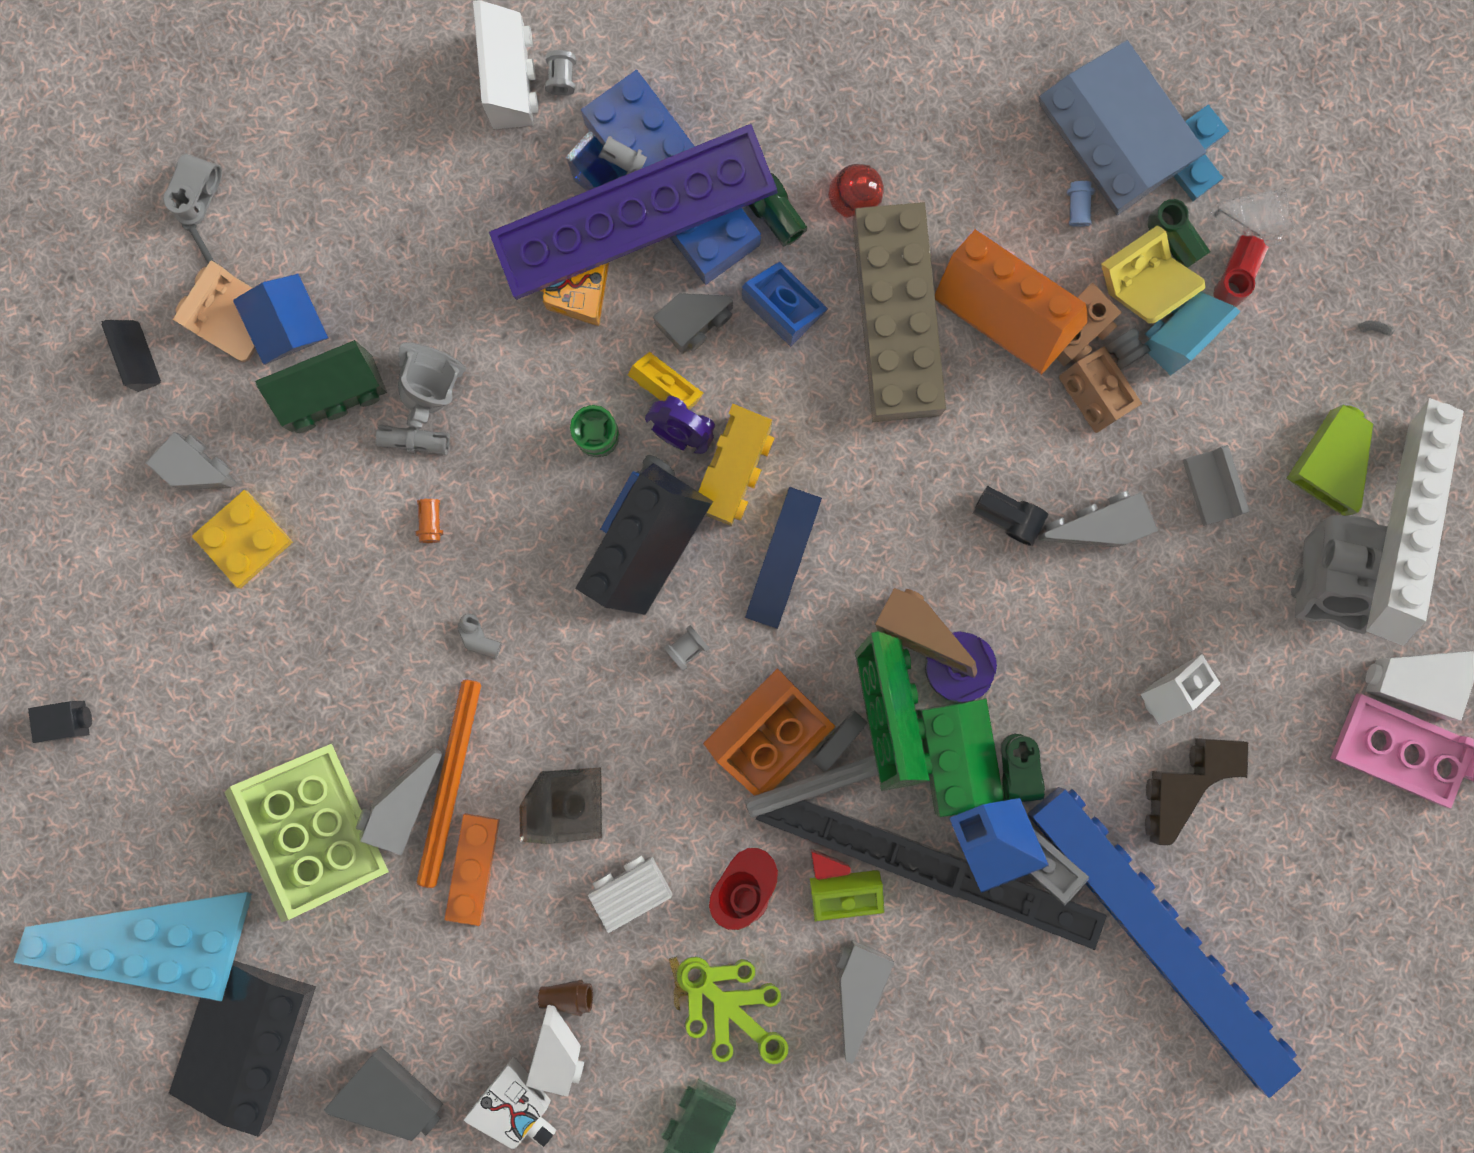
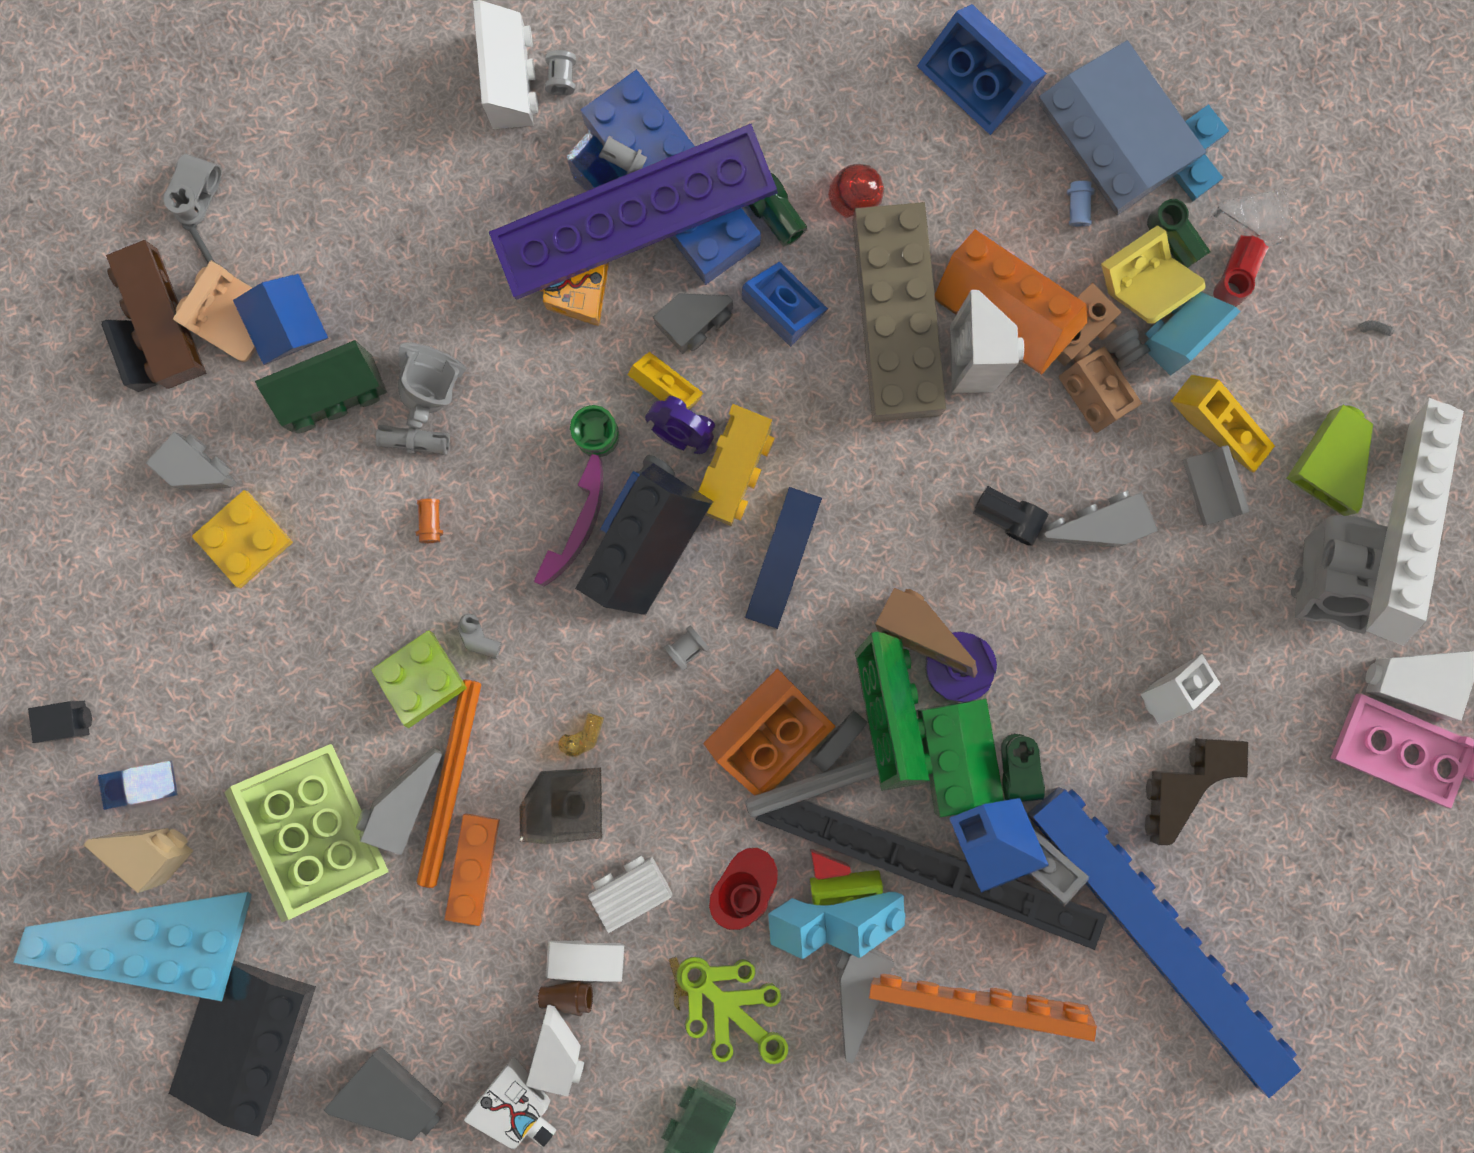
none -> tan slope [84,828,193,893]
none -> clear blue slope [98,761,178,810]
none -> reddish brown brick [106,240,207,389]
none -> lime plate [371,630,467,729]
none -> magenta slope [534,454,604,587]
none -> white slope [546,941,624,982]
none -> clear yellow arm [558,713,604,757]
none -> medium azure arch [768,892,906,959]
none -> orange wing [869,974,1097,1042]
none -> blue slope [917,4,1047,135]
none -> white slope [950,290,1024,393]
none -> yellow slope [1171,375,1275,473]

